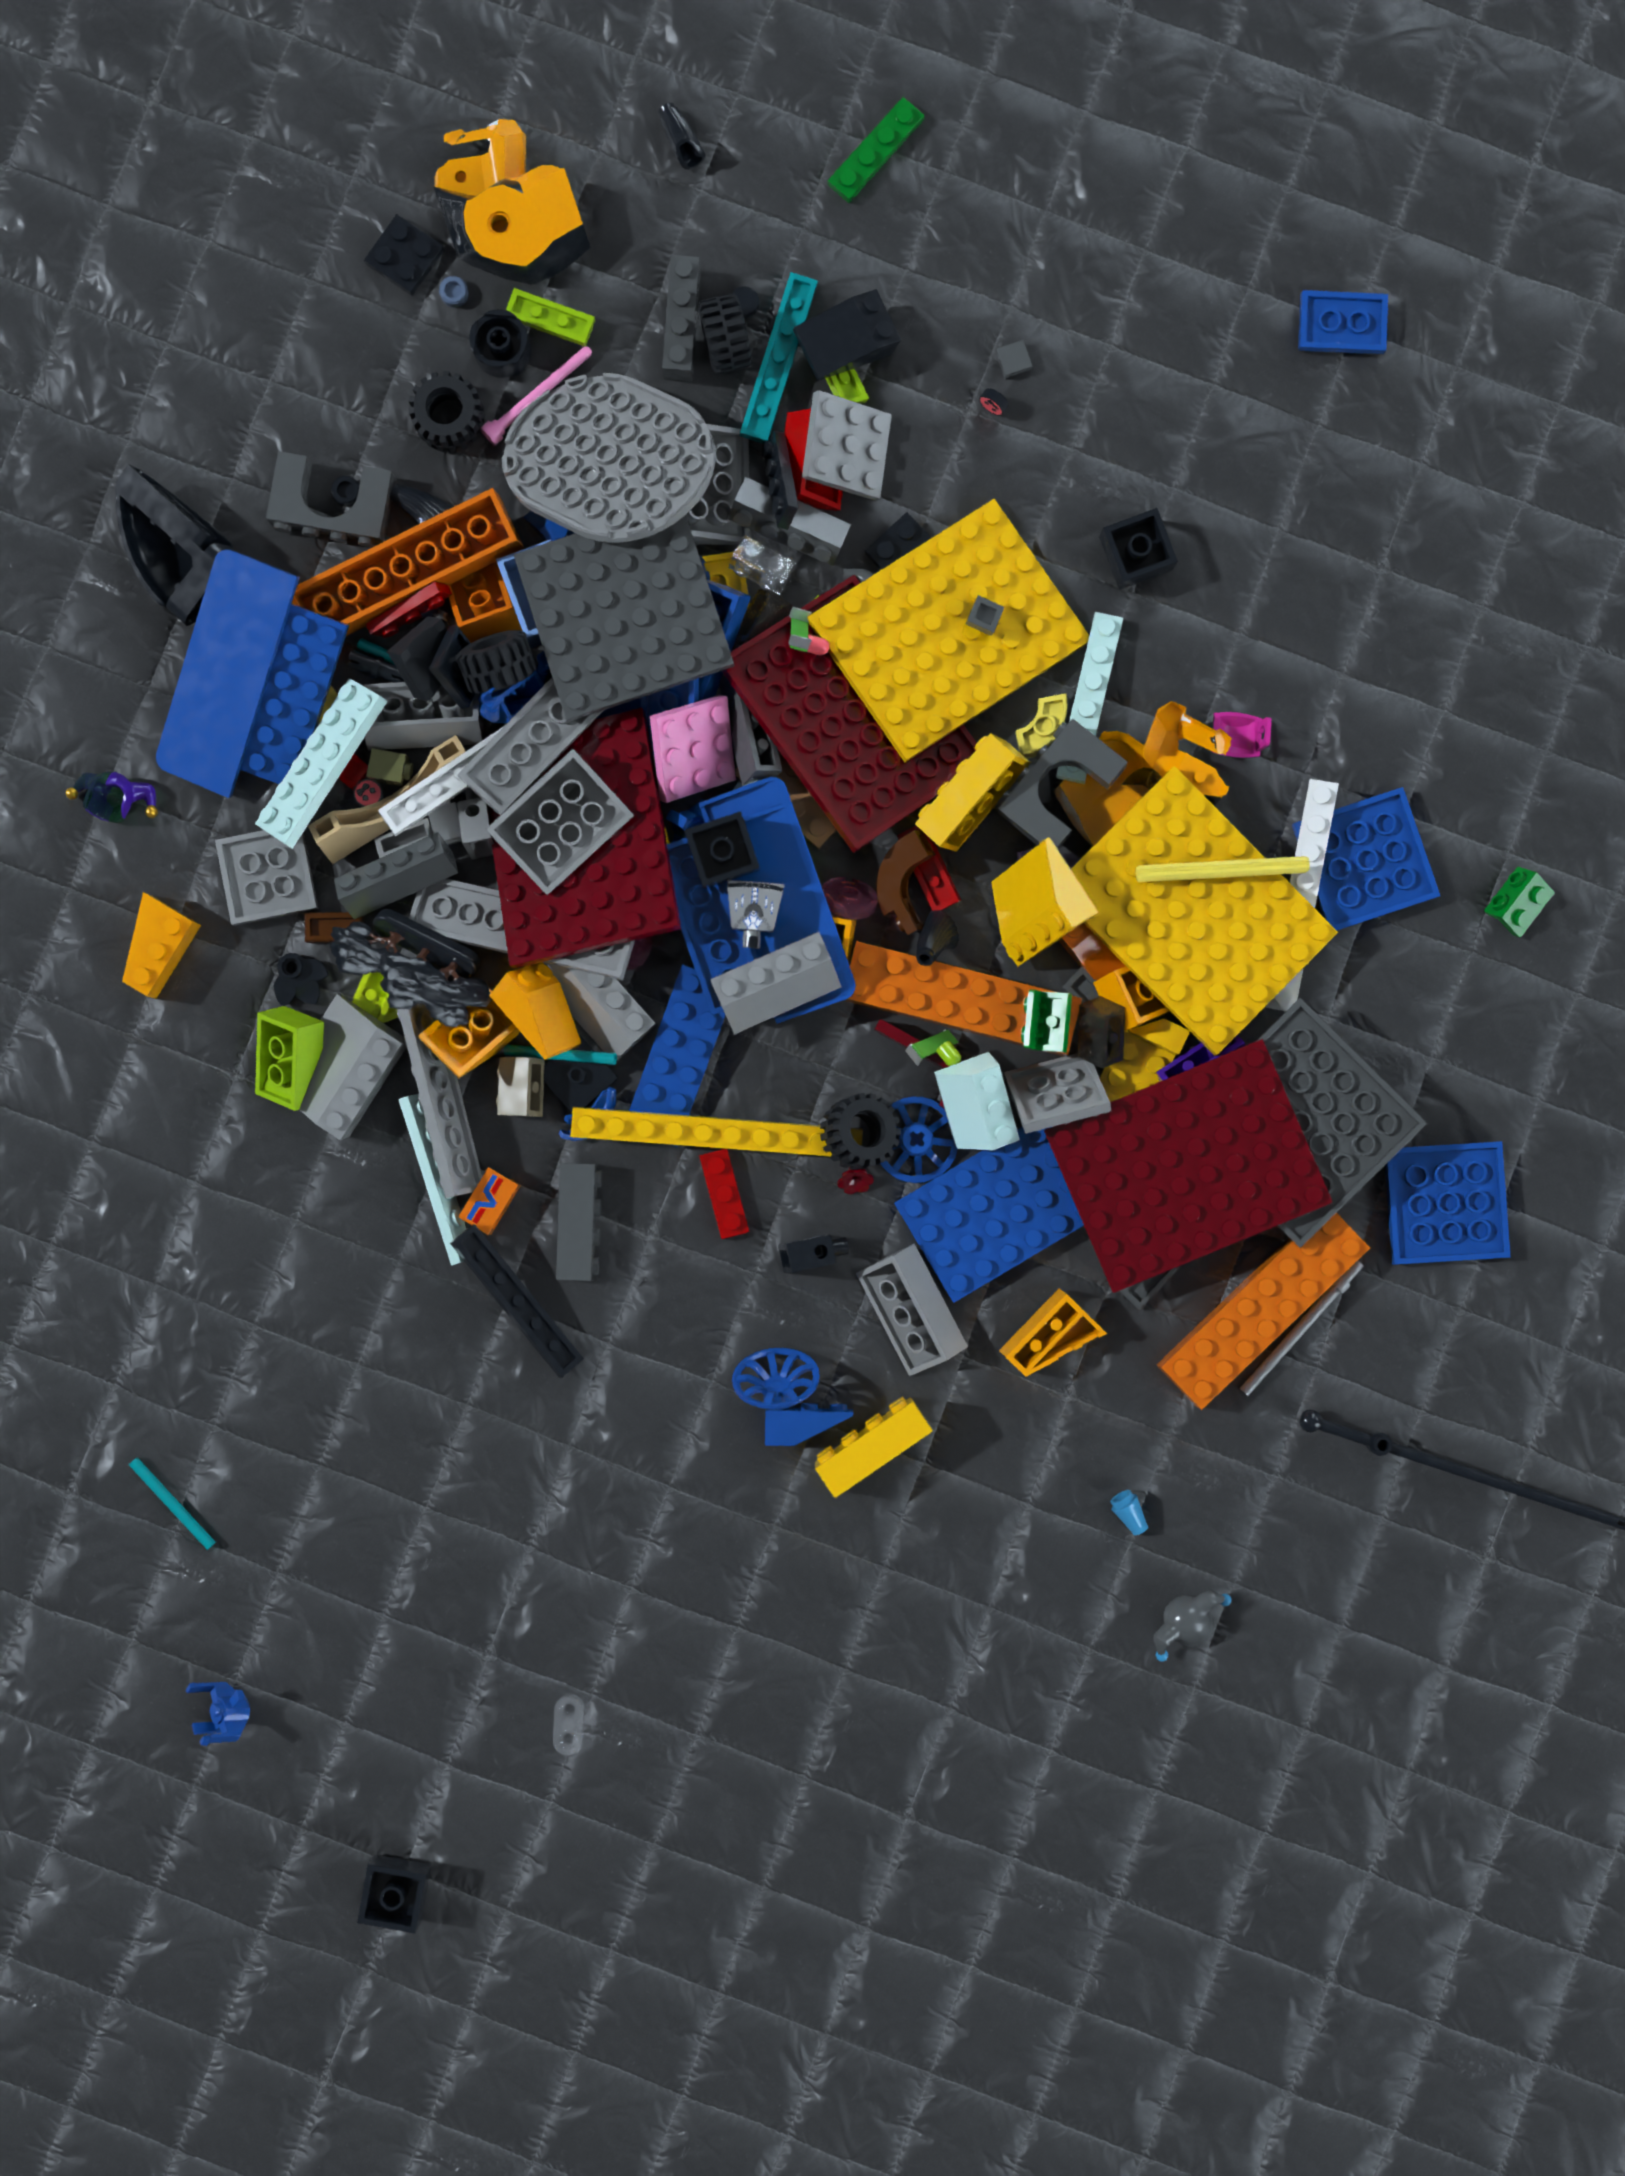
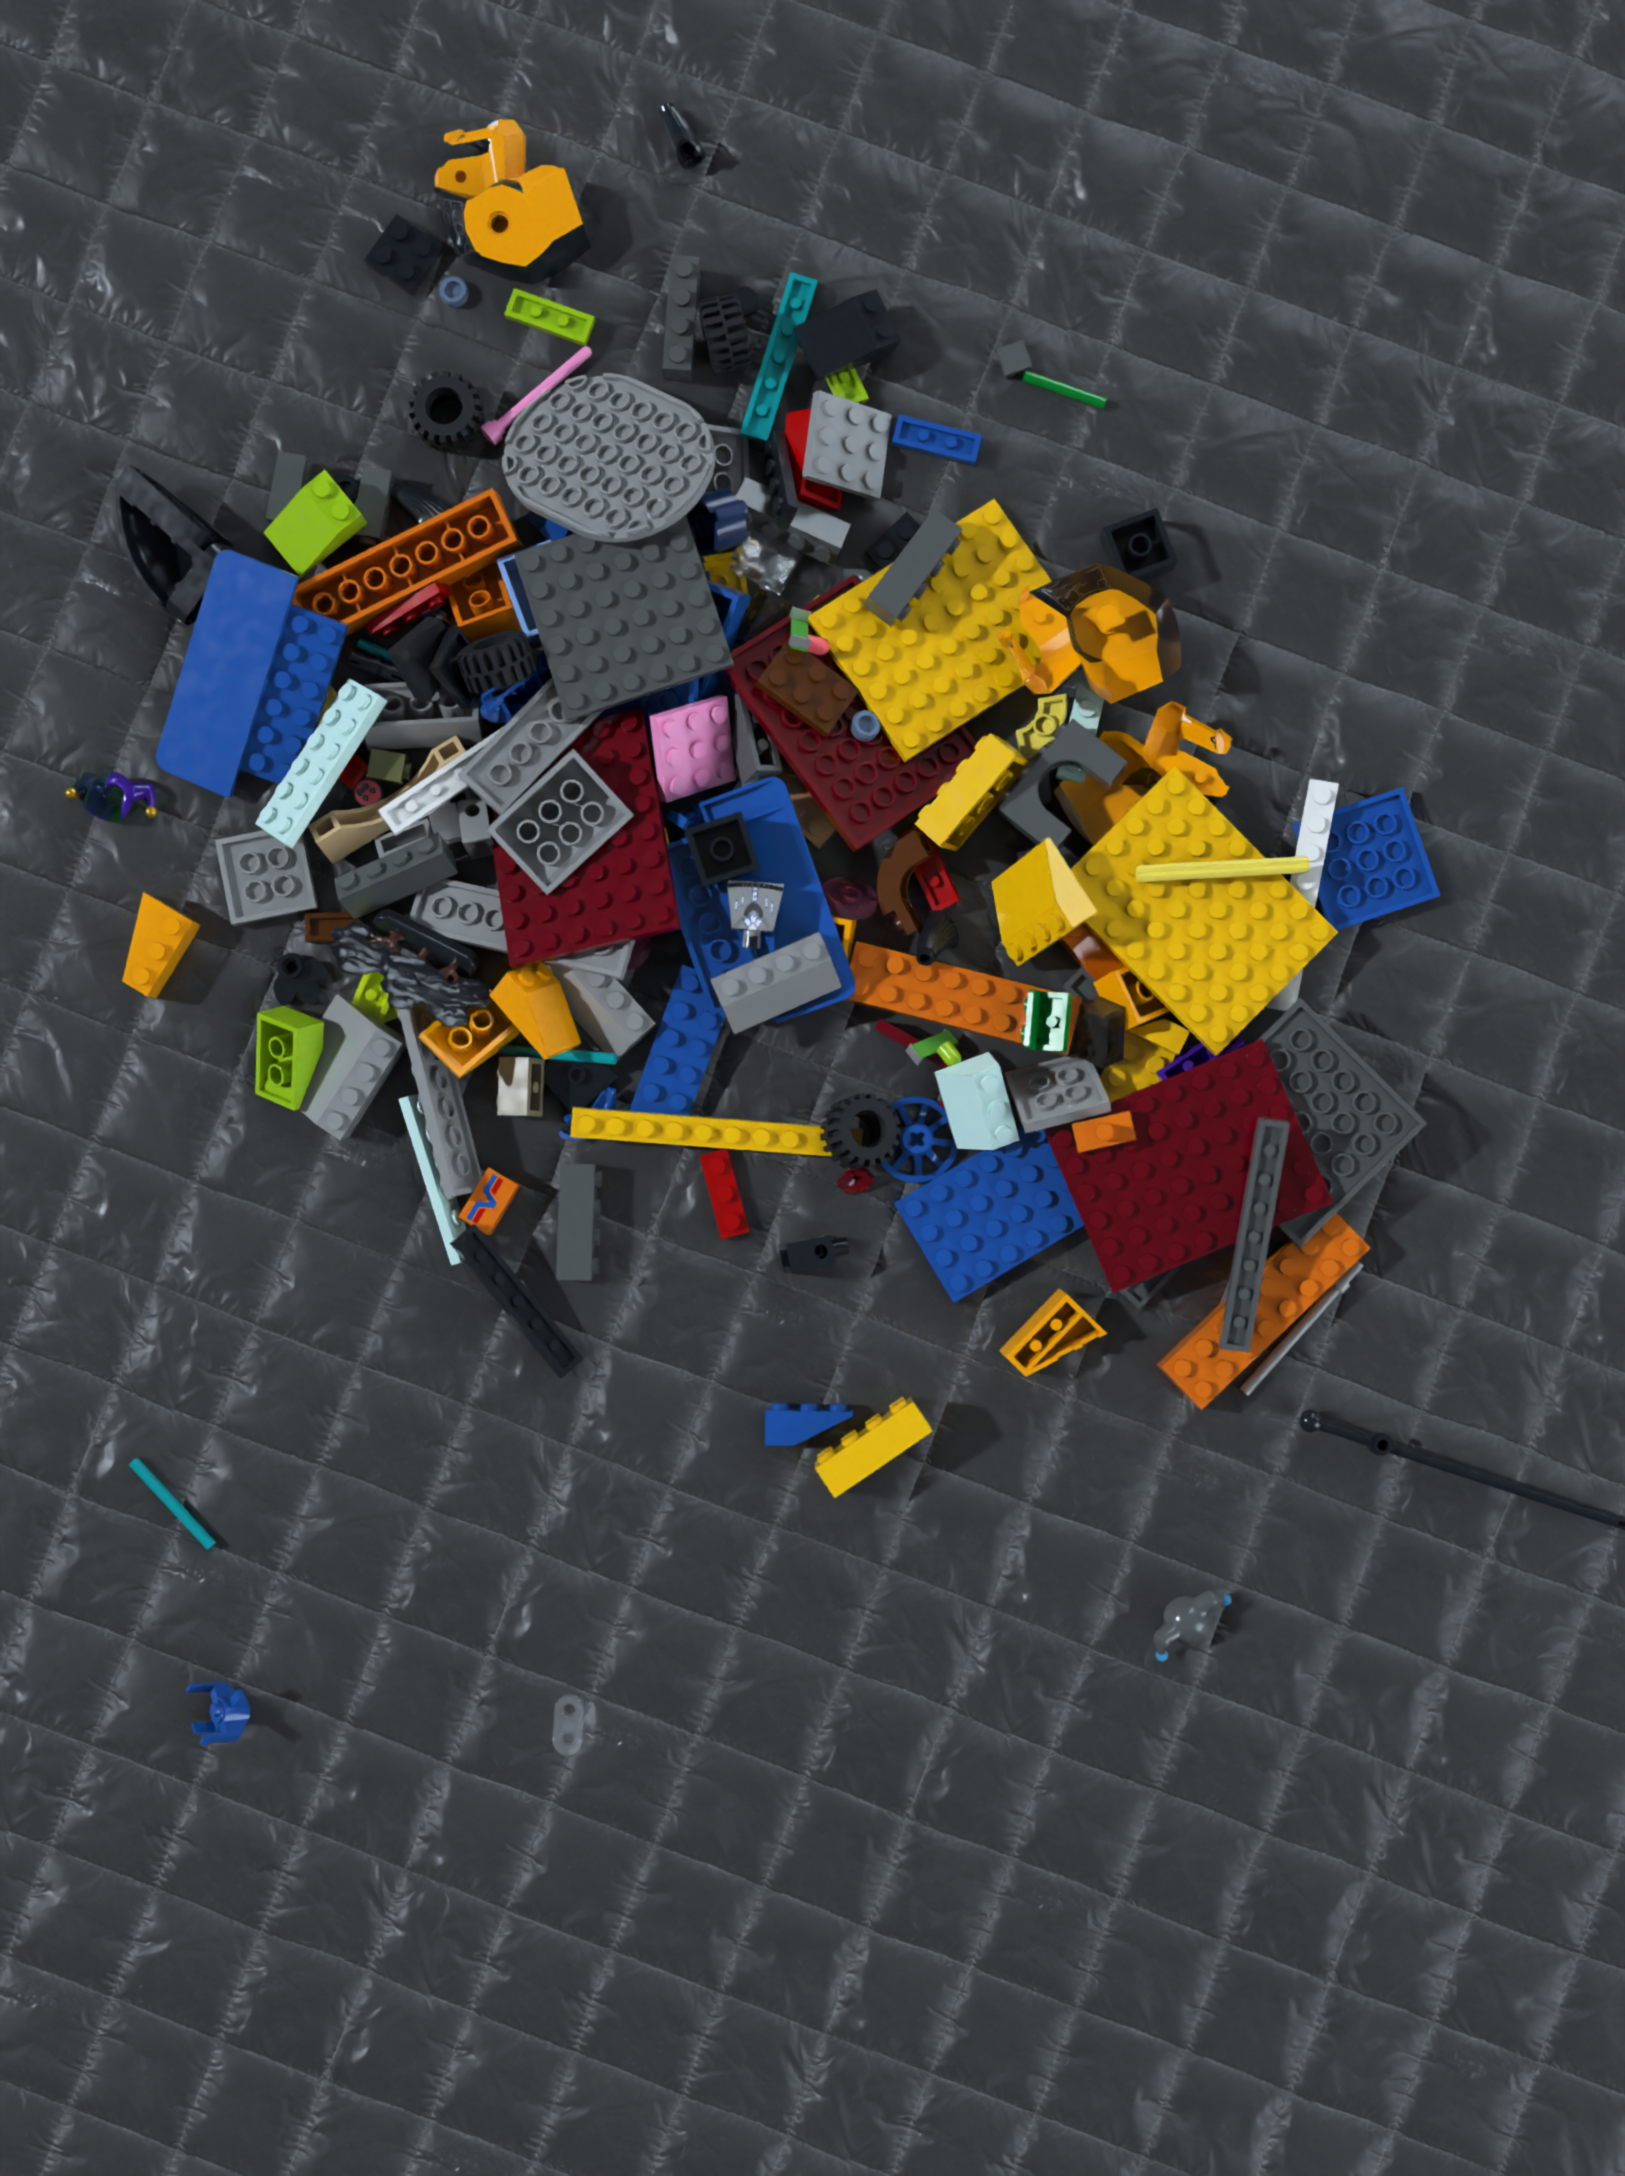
black brick [357,1854,431,1934] -> none
black brick [469,309,531,378] -> none
blue wheel [732,1348,820,1409] -> none
green plate [828,97,924,203] -> none
light grey slope [856,1243,968,1376] -> none
dark grey plate [965,595,1004,636] -> none
black tile [979,388,1009,416] -> none
dark azure cone [1110,1490,1148,1536] -> none
dark pink piece [1211,712,1271,758] -> none
blue plate [1298,290,1388,354] -> none
blue plate [1385,1141,1511,1265] -> none
green bracket [1484,867,1555,938] -> none
none -> lime slope [263,470,368,578]
none -> dark blue brick [686,487,749,555]
none -> reddish brown plate [755,638,860,738]
none -> sand blue tile [850,710,881,742]
none -> dark grey brick [863,508,962,627]
none -> blue plate [892,414,982,466]
none -> light orange piece [996,562,1182,704]
none -> green bar [1022,370,1107,409]
none -> orange tile [1071,1111,1136,1153]
none -> dark grey plate [1218,1117,1290,1353]

